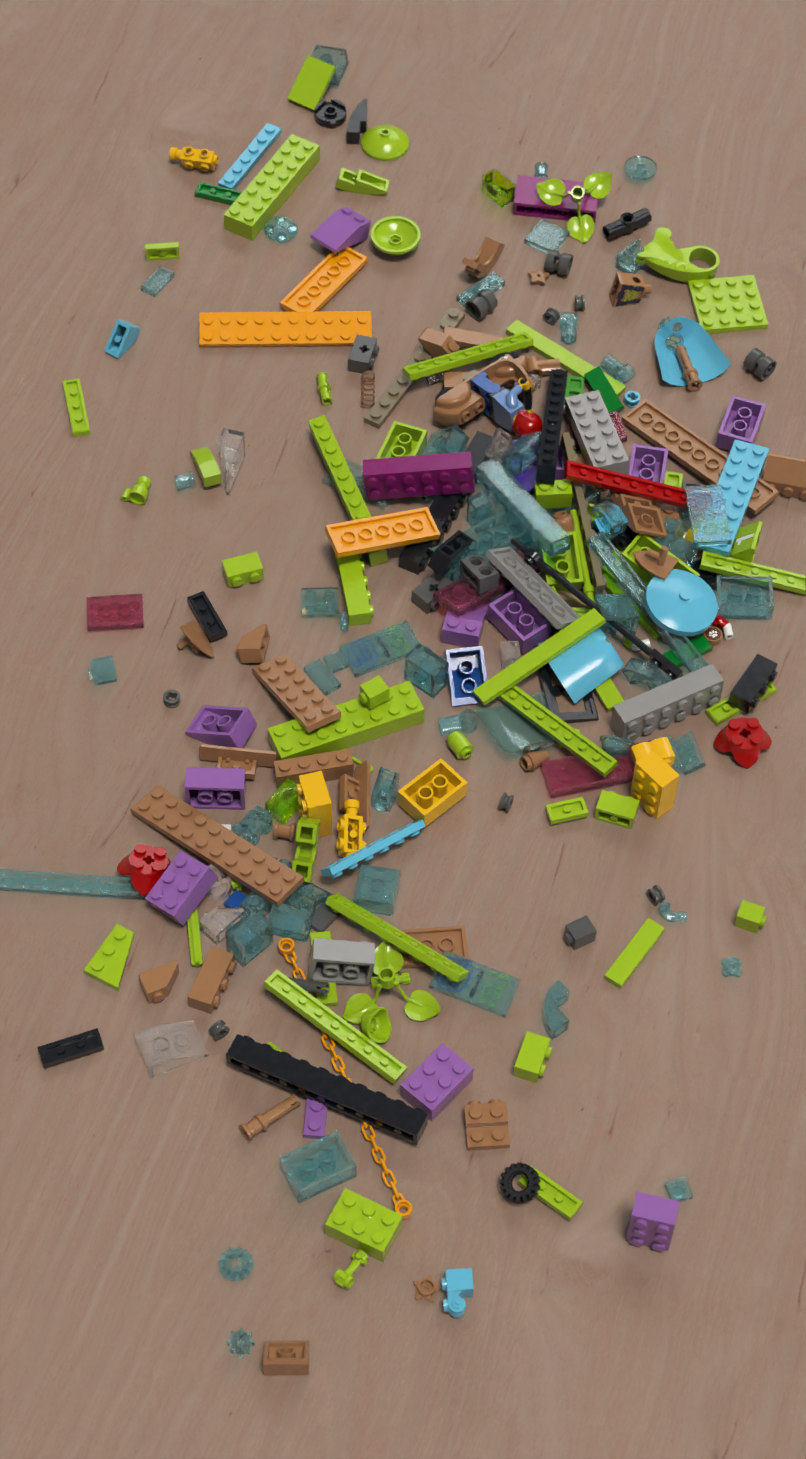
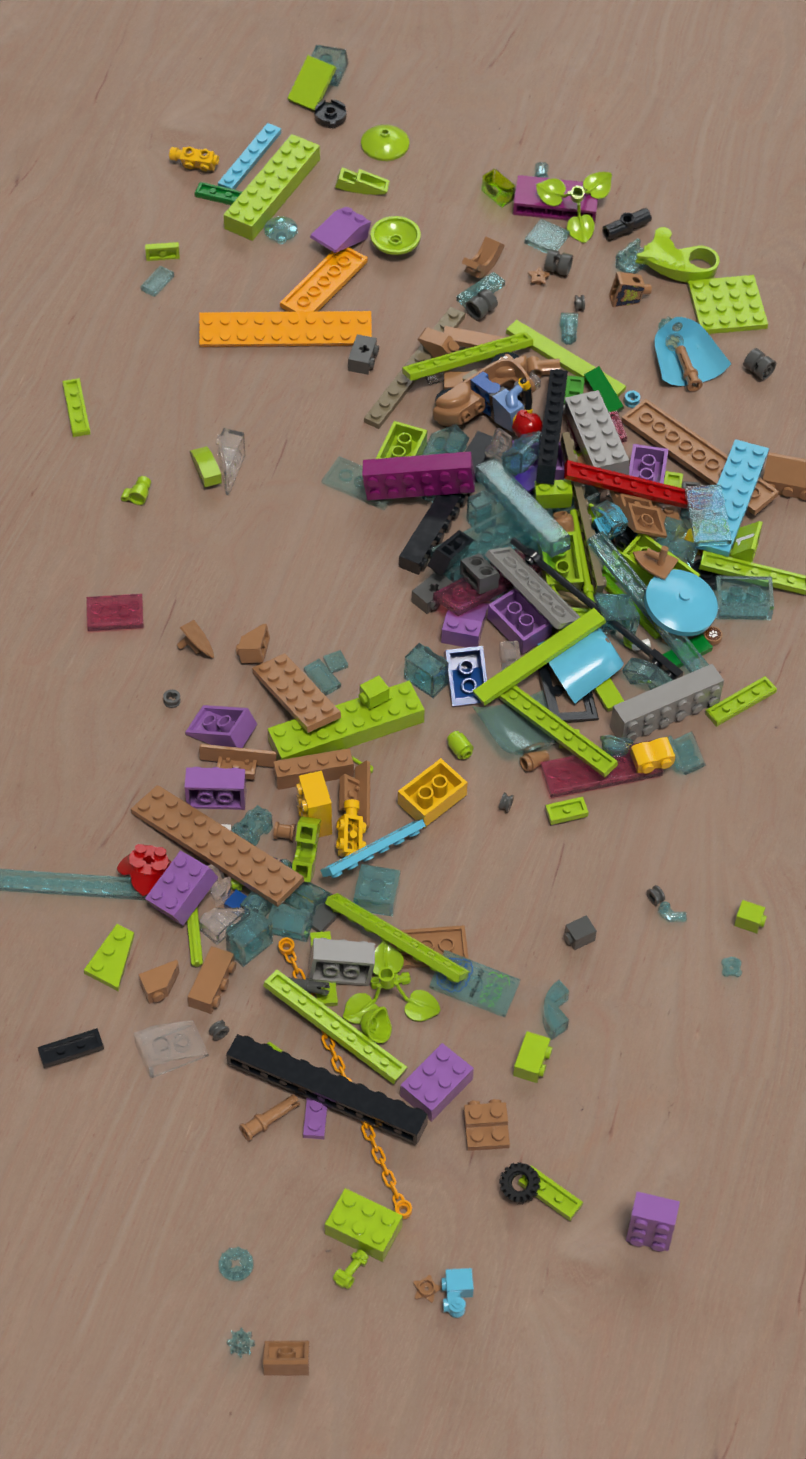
clear light blue brick [87,656,117,686] -> none
medium azure slope [104,319,141,358] -> none
clear light blue bush [174,471,196,491] -> none
black plate [187,591,228,642] -> none
lime brick [222,552,264,588] -> none
clear neon green piece [265,778,298,824] -> none
clear light blue brick [279,1131,356,1203] -> none
clear light blue bracket [301,587,339,616] -> none
lime brick [308,415,388,567] -> none
lime pin [316,372,333,406] -> none
light orange plate [325,507,440,558] -> none
lime brick [334,552,374,626] -> none
clear light blue tile [339,610,348,631] -> none
clear light blue tile [339,620,423,678] -> none
slope [347,99,367,145] -> none
medium nougat piece [361,371,375,408] -> none
clear light blue slope [371,767,399,813] -> none
clear light blue piece [438,709,477,735] -> none
dark grey bush [543,307,560,325] -> none
lime brick [594,790,640,829] -> none
clear light blue piece [600,354,636,384] -> none
lime tile [604,918,665,989] -> none
clear light blue dish [624,156,657,180] -> none
yellow brick [630,750,680,819] -> none
clear light blue plate [664,1176,693,1202] -> none
arm [712,615,734,640] -> none
red brick [714,717,772,769] -> none
medium lavender brick [716,395,766,451] -> none
black brick [728,654,778,713] -> none

